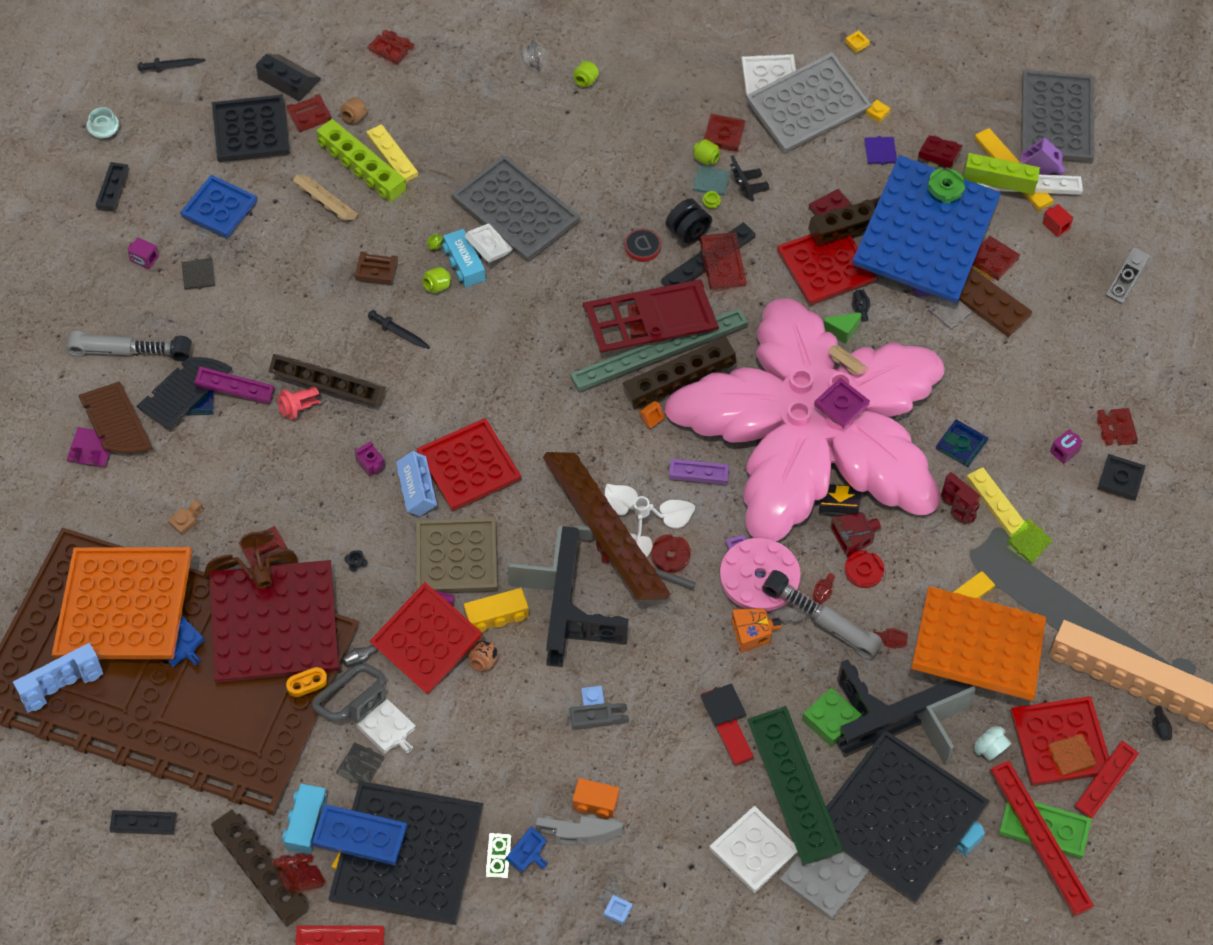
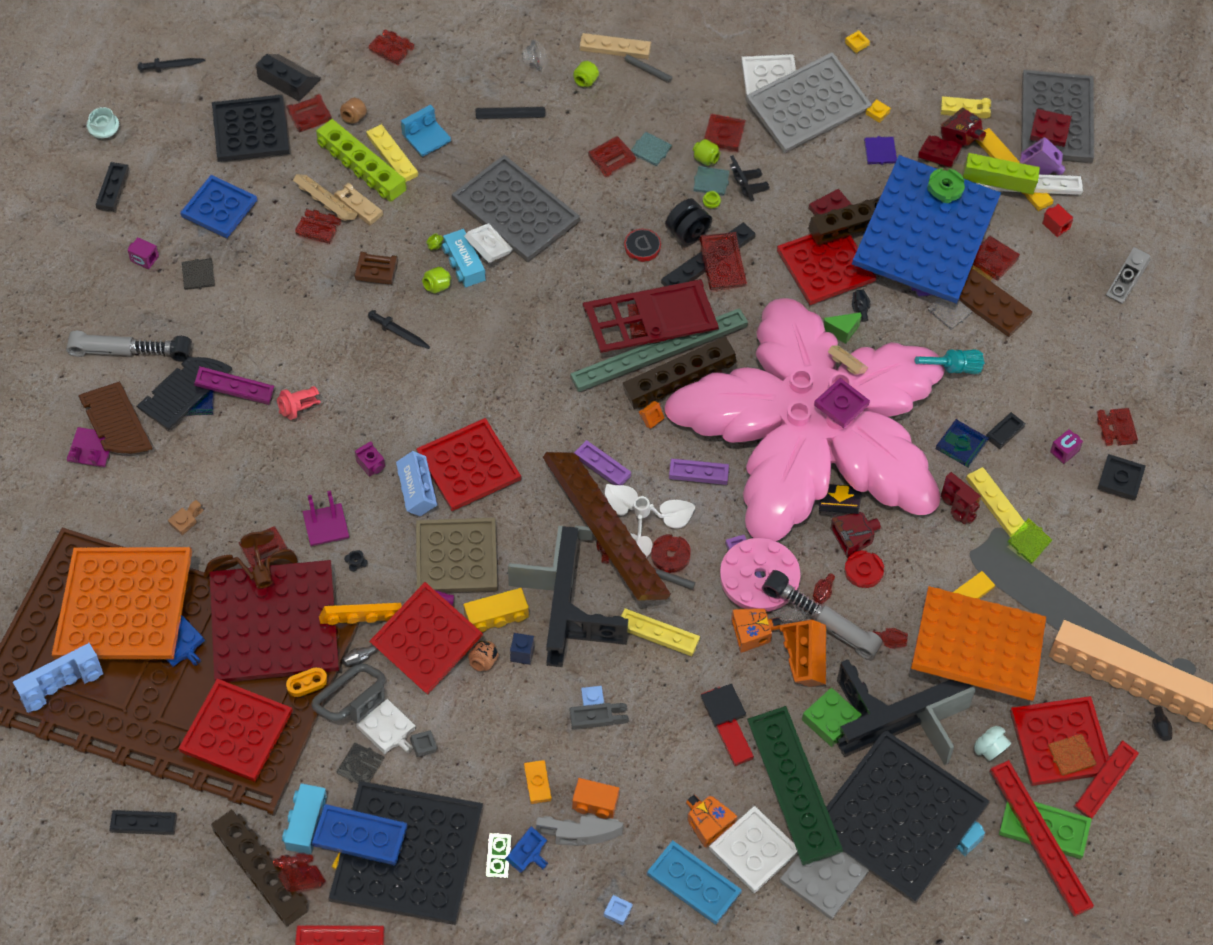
dark brown brick [268,354,386,405] -> none
none -> red plate [178,679,293,782]
none -> clear red plate [295,209,341,244]
none -> magenta plate [302,490,349,547]
none -> light orange plate [319,603,402,625]
none -> tan plate [334,183,383,226]
none -> dark azure bracket [401,104,451,157]
none -> dark grey plate [410,730,437,757]
none -> black axle [475,106,545,119]
none -> dark blue brick [510,633,534,665]
none -> light orange plate [524,760,551,804]
none -> medium lavender plate [574,440,631,485]
none -> tan plate [580,33,651,59]
none -> clear red plate [588,136,636,177]
none -> light yellow plate [621,609,700,656]
none -> dark grey bar [625,54,672,83]
none -> clear light blue piece [630,132,672,167]
none -> dark azure plate [647,840,742,925]
none -> orange torso [686,795,737,848]
none -> orange wedge [779,619,826,687]
none -> teal piece [914,349,985,374]
none -> dark red torso [940,107,986,146]
none -> light yellow plate [941,96,991,118]
none -> black tile [985,412,1026,450]
none -> dark red plate [1030,109,1072,147]

